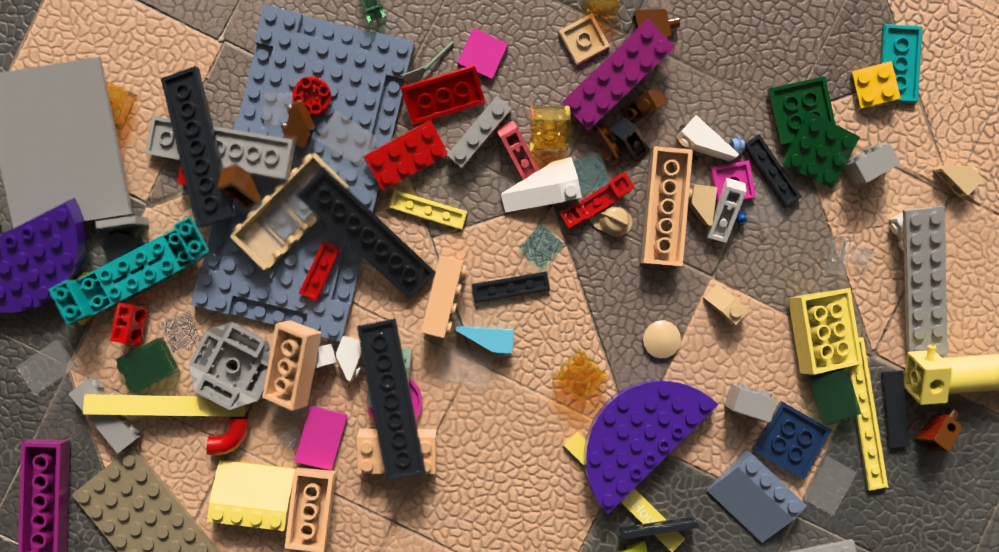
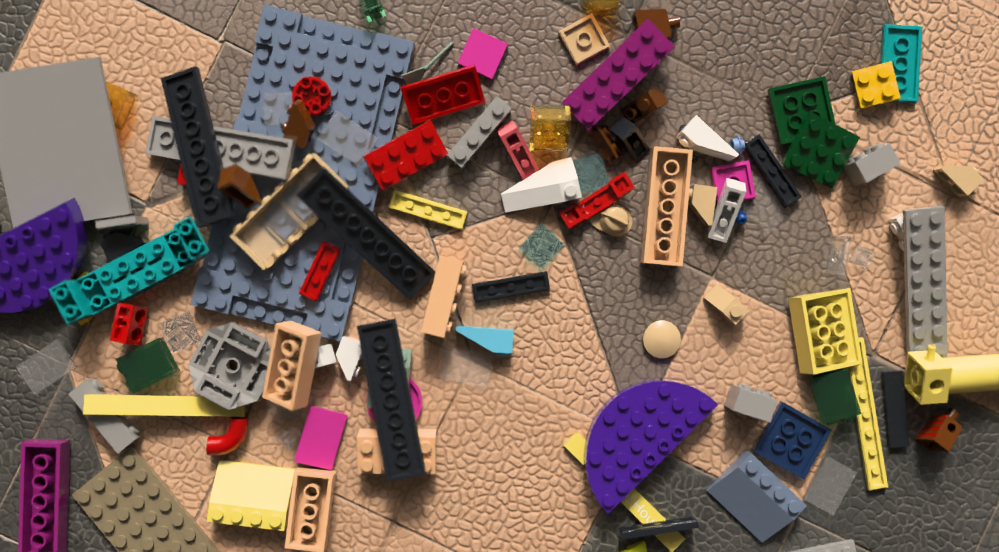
clear yellow brick [553,348,609,404] -> none

